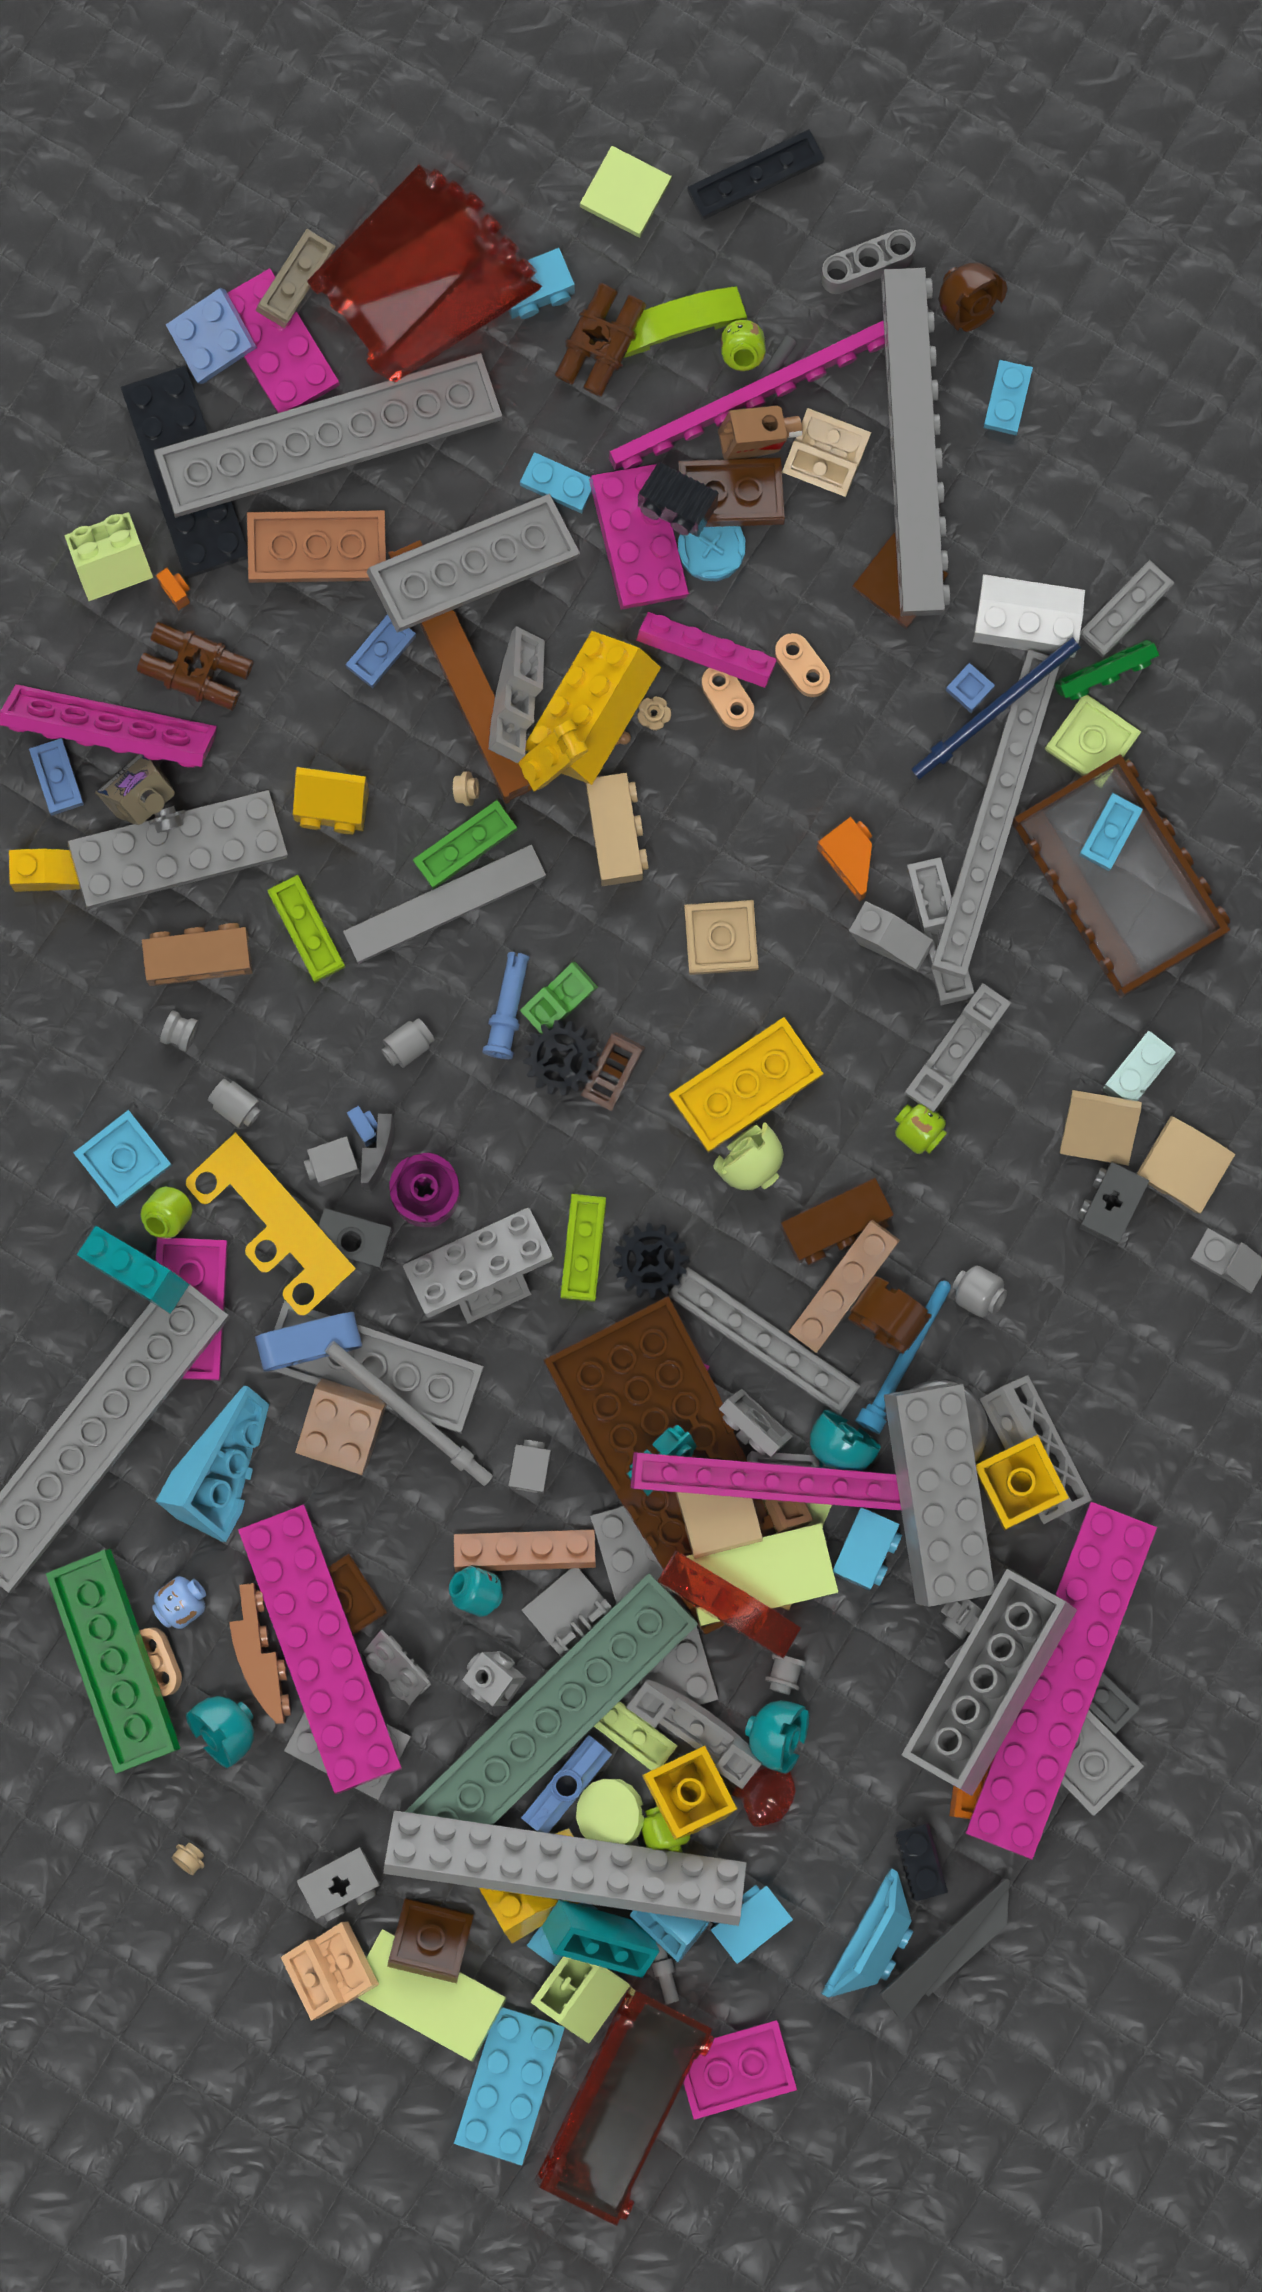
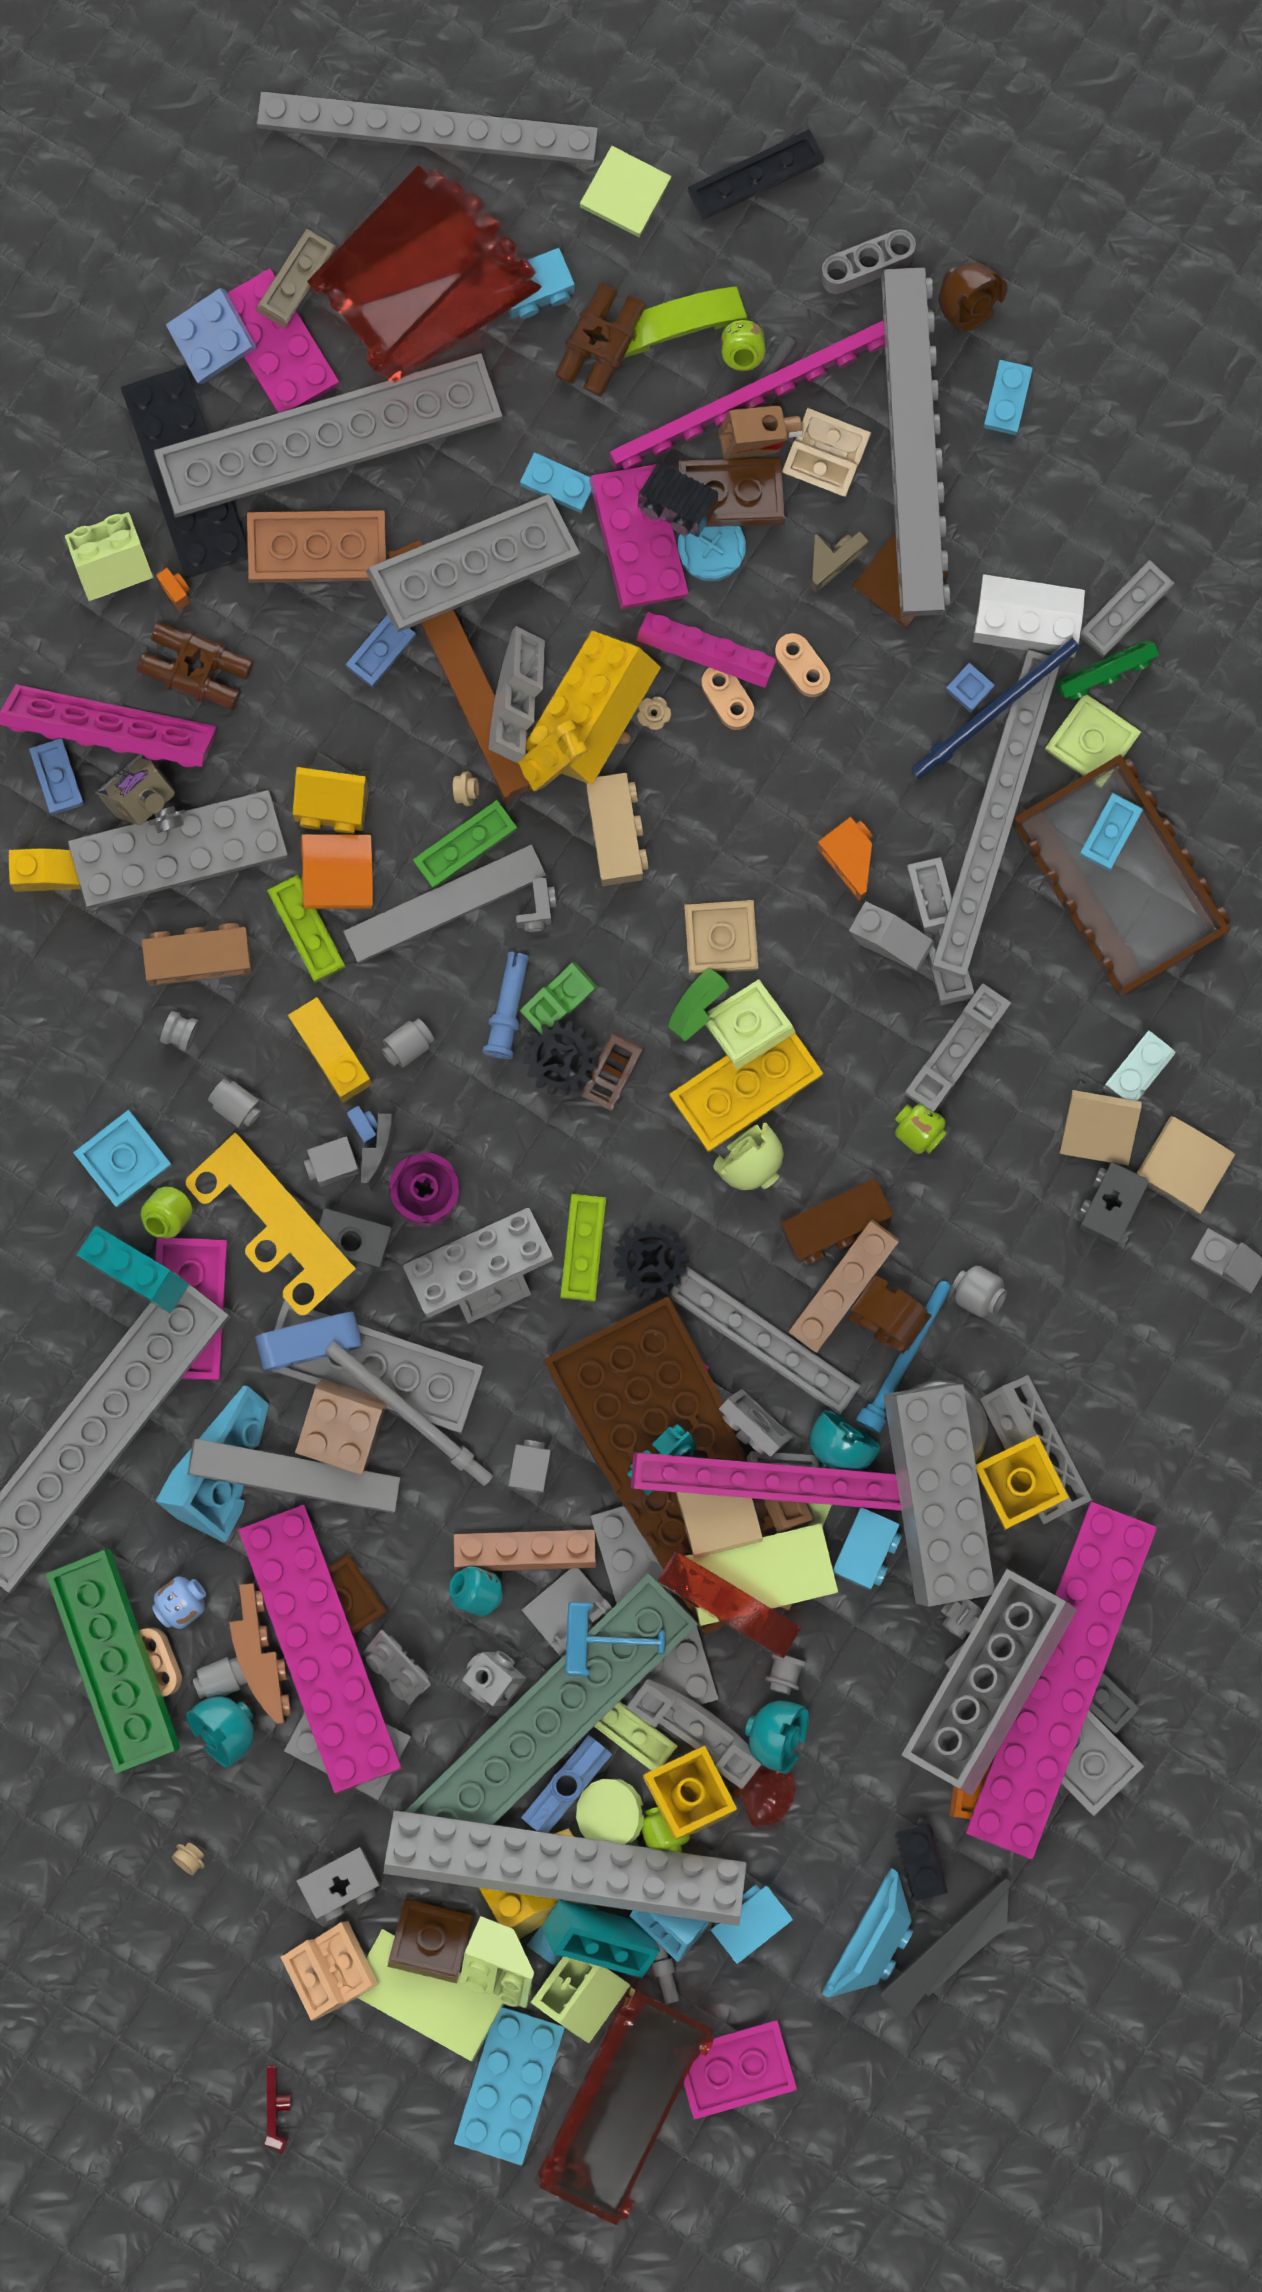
none -> light grey tile [187,1439,400,1513]
none -> light grey brick [192,1657,247,1699]
none -> light grey plate [257,92,598,165]
none -> dark red piece [264,2065,291,2154]
none -> yellow slope [288,997,372,1103]
none -> orange slope [300,834,373,909]
none -> yellowish green slope [460,1916,534,2008]
none -> light grey bracket [516,878,556,932]
none -> dark azure piece [565,1602,665,1676]
none -> bright green slope [668,968,729,1042]
none -> yellowish green tile [705,979,796,1069]
none -> dark tan slope [811,531,869,593]

